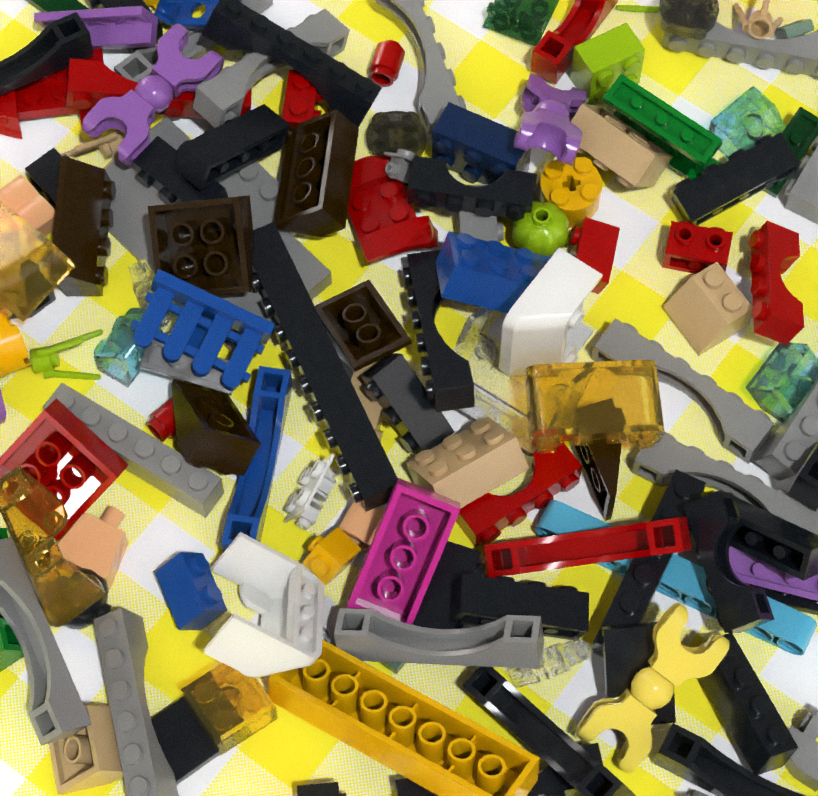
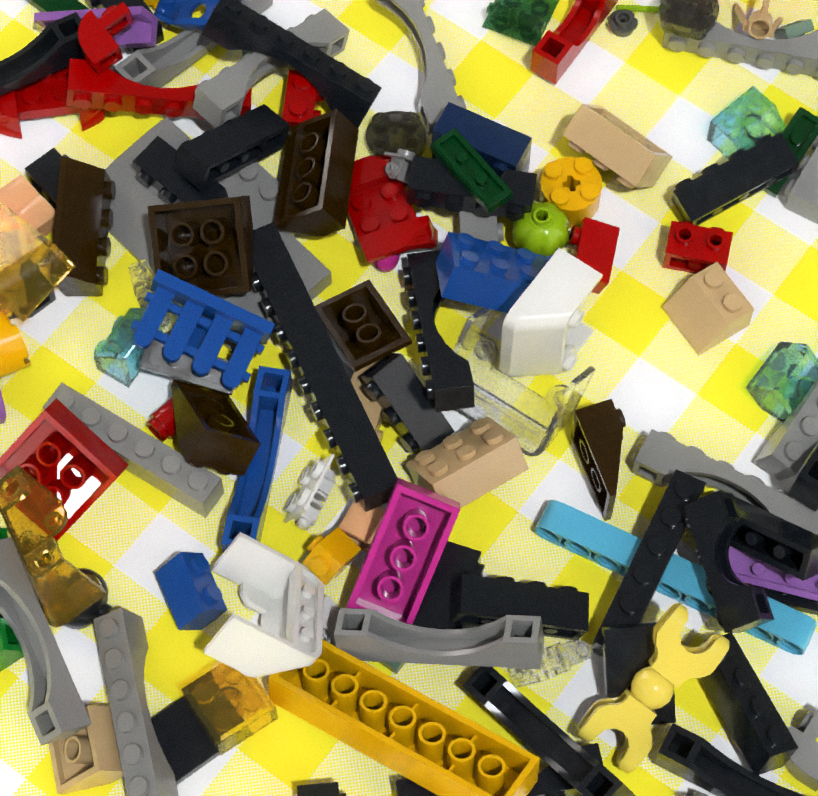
lime plant [30,329,103,380] -> none
light nougat torso [51,506,128,590] -> none
tan plant [61,129,125,169] -> none
medium lavender piece [82,24,224,166] -> none
red brick [369,40,405,86] -> none
red arch [456,437,582,547] -> none
red arch [484,517,692,578] -> none
medium lavender piece [513,73,586,166] -> none
clear yellow windscreen [525,360,665,453] -> none
lime brick [570,22,645,105] -> none
light grey arch [591,318,774,464] -> none
green fence [603,74,723,180] -> none
red arch [749,221,804,345] -> none
none -> red brick [78,2,134,75]
none -> dark pink hinge [374,254,400,272]
none -> dark green tile [430,128,513,214]
none -> dark grey plate [609,9,638,37]

